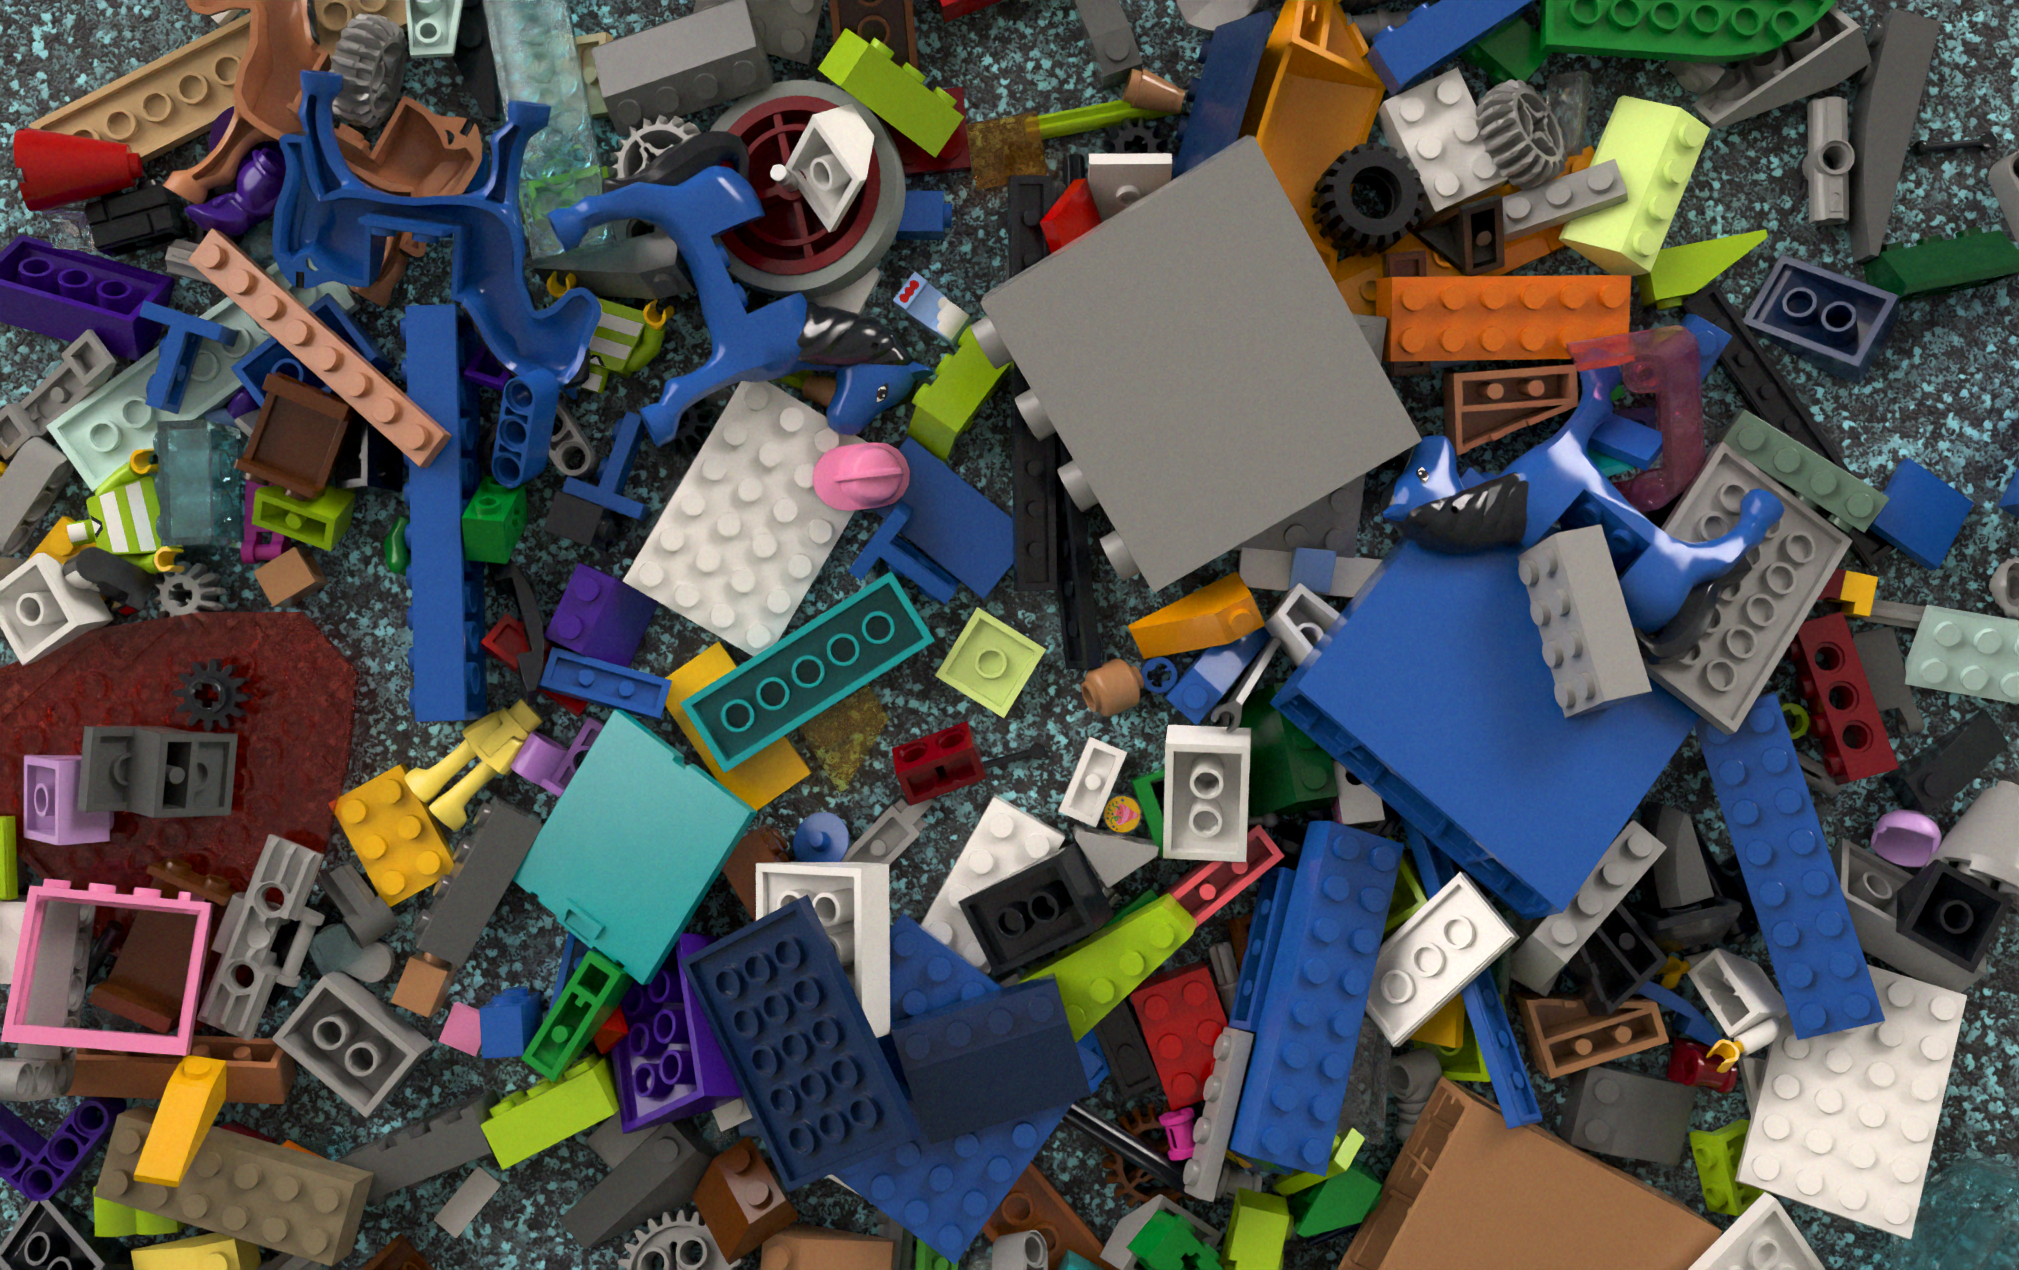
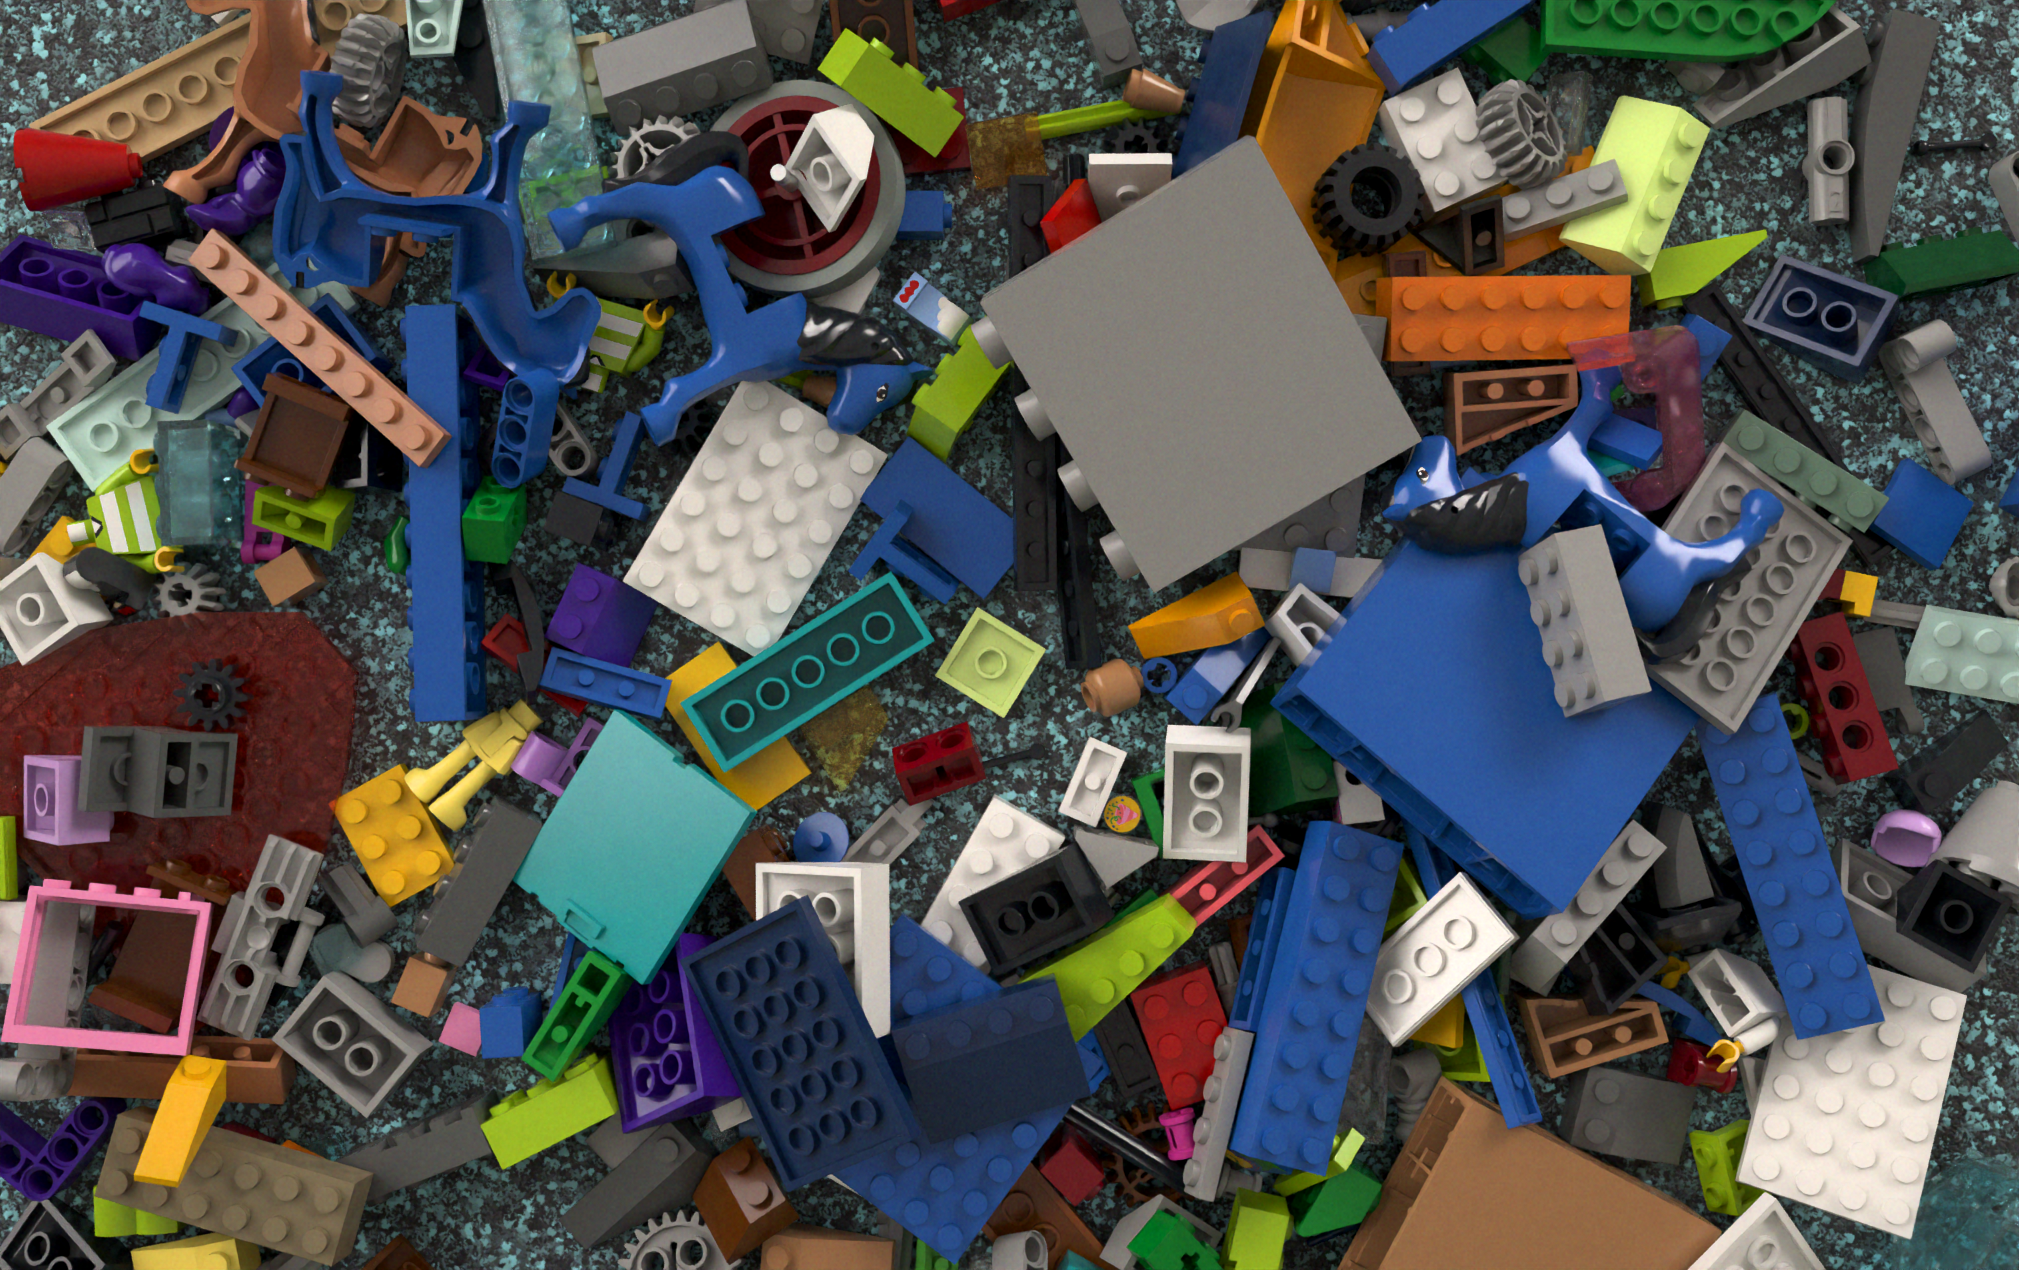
white sticker [434,1166,501,1238] -> none
red slope [593,1004,629,1054] -> none
bright pink piece [813,442,910,511] -> none
none -> dark purple animal [101,243,211,317]
none -> dark red brick [1039,1123,1105,1207]
none -> light grey beam [1878,319,1992,485]

